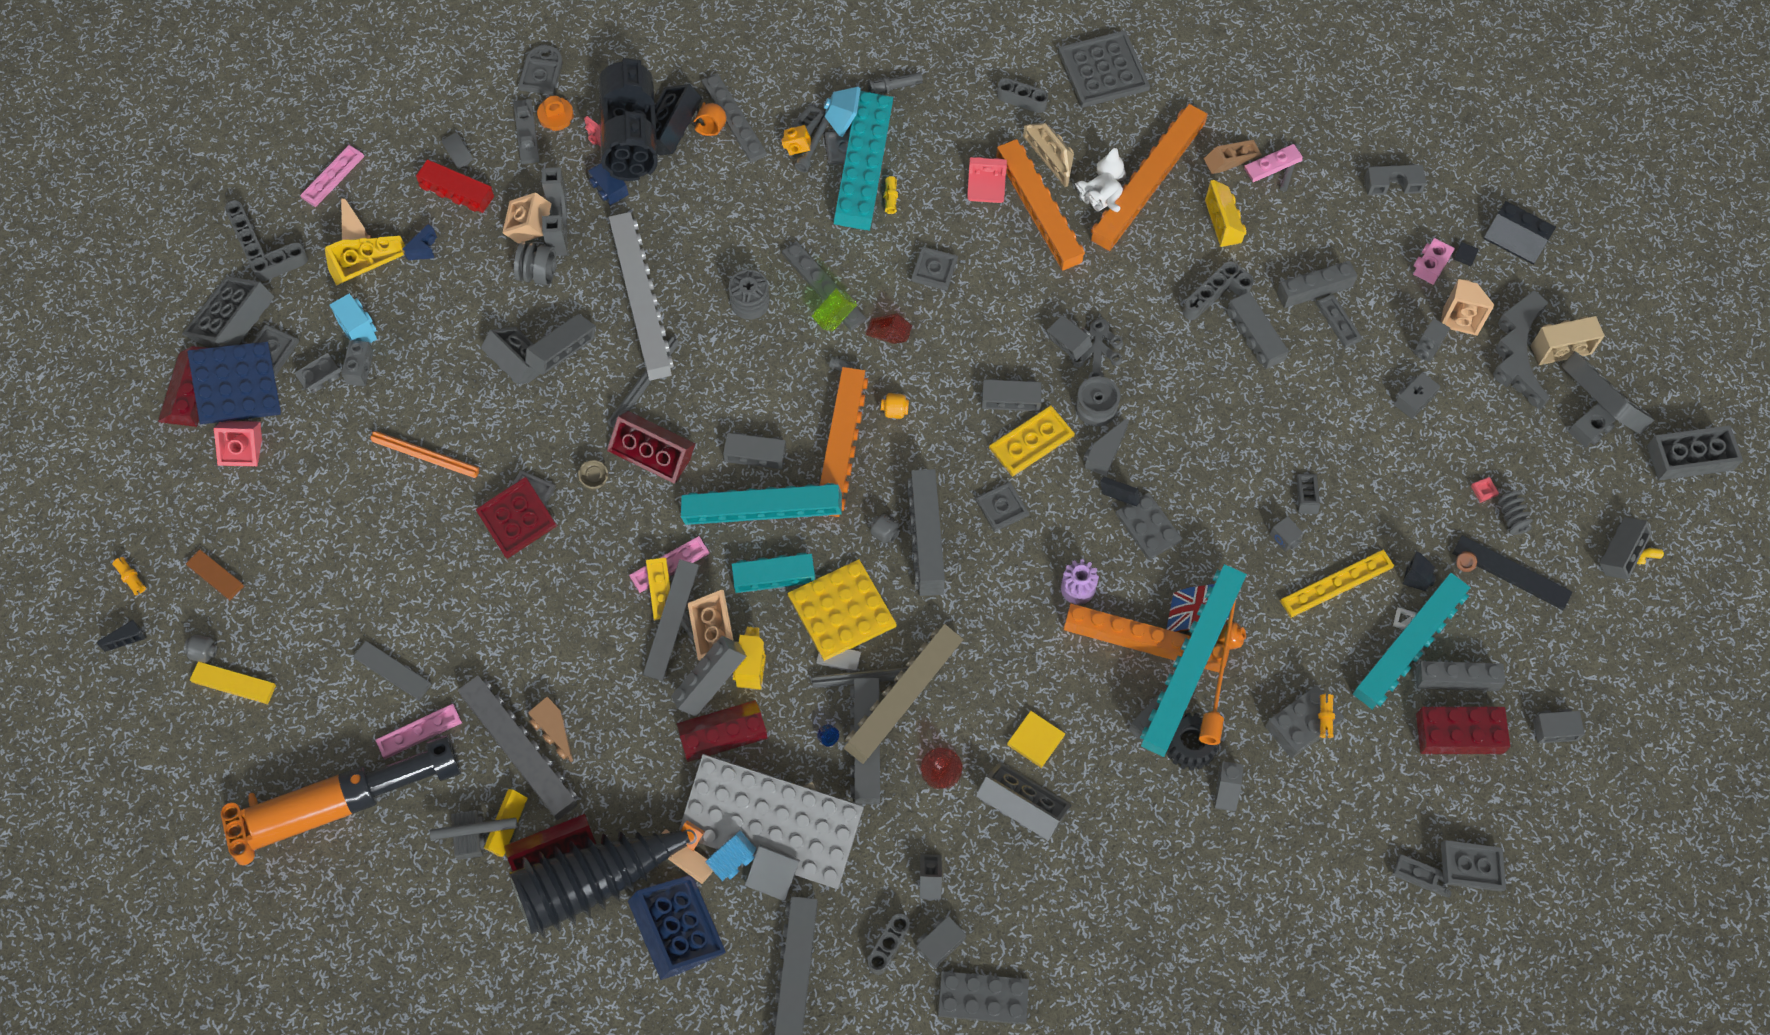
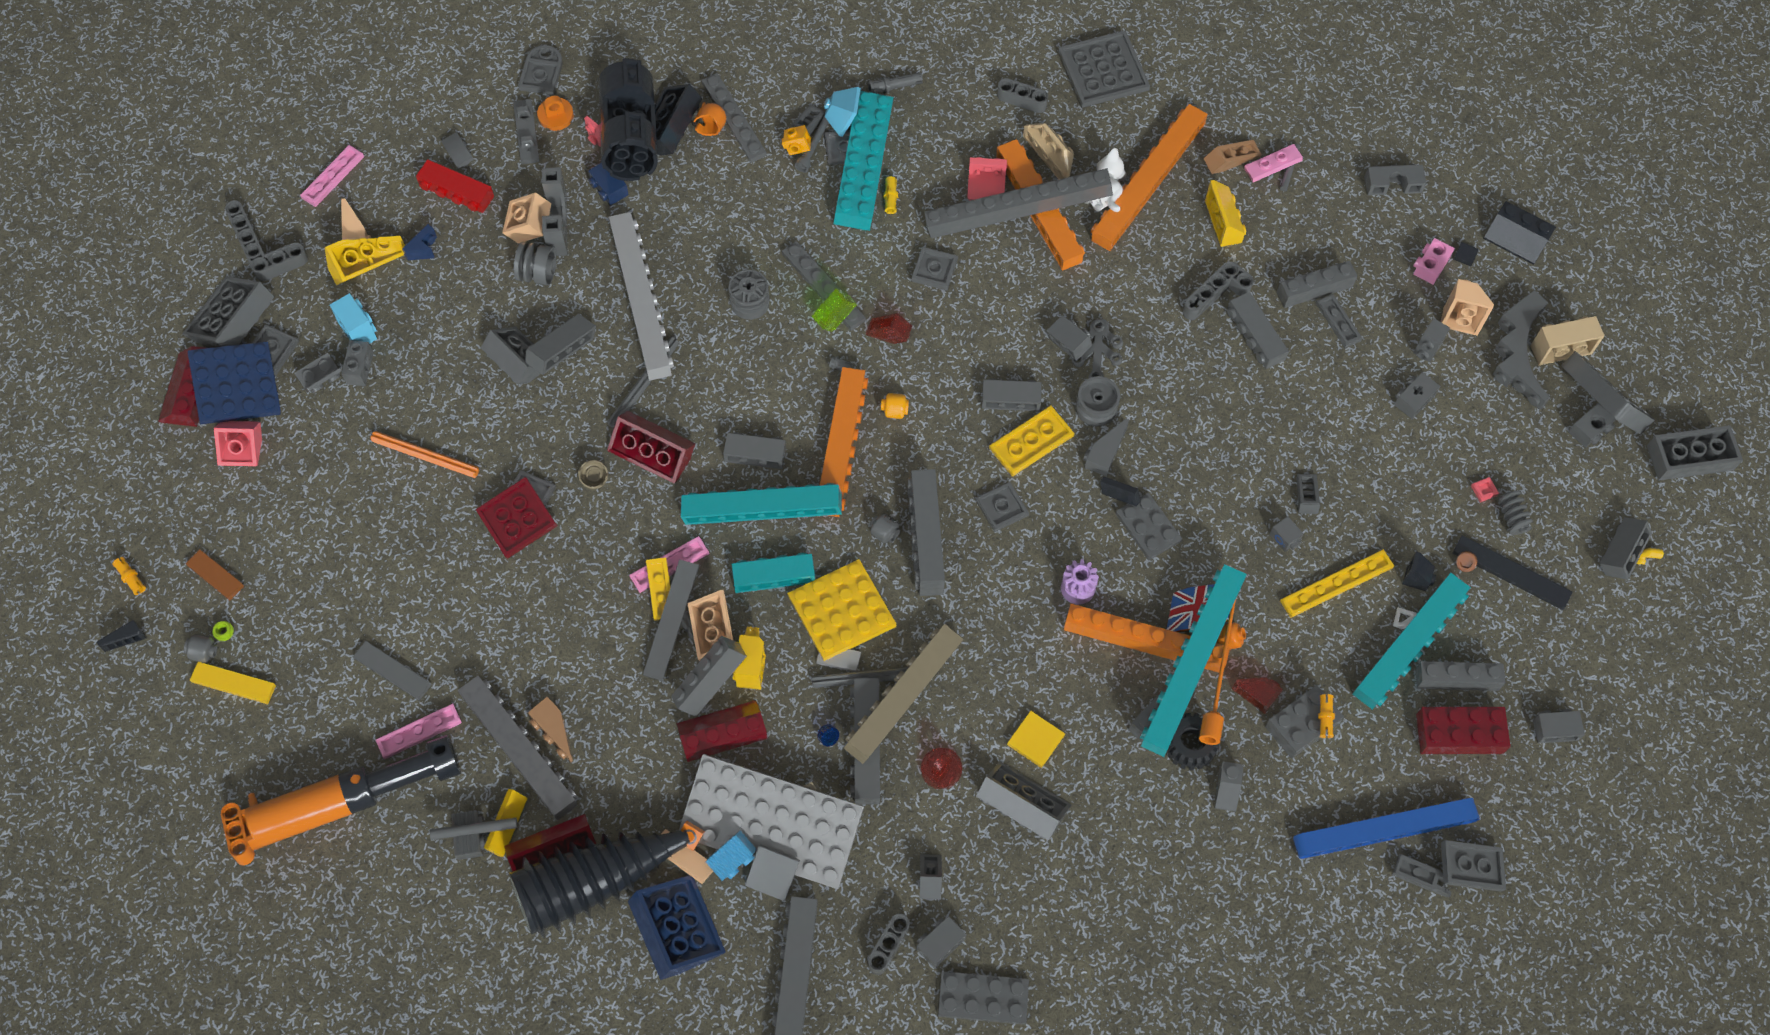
none -> lime plate [212,621,234,641]
none -> dark grey brick [924,168,1113,238]
none -> clear red slope [1232,677,1283,714]
none -> blue beam [1293,798,1480,859]

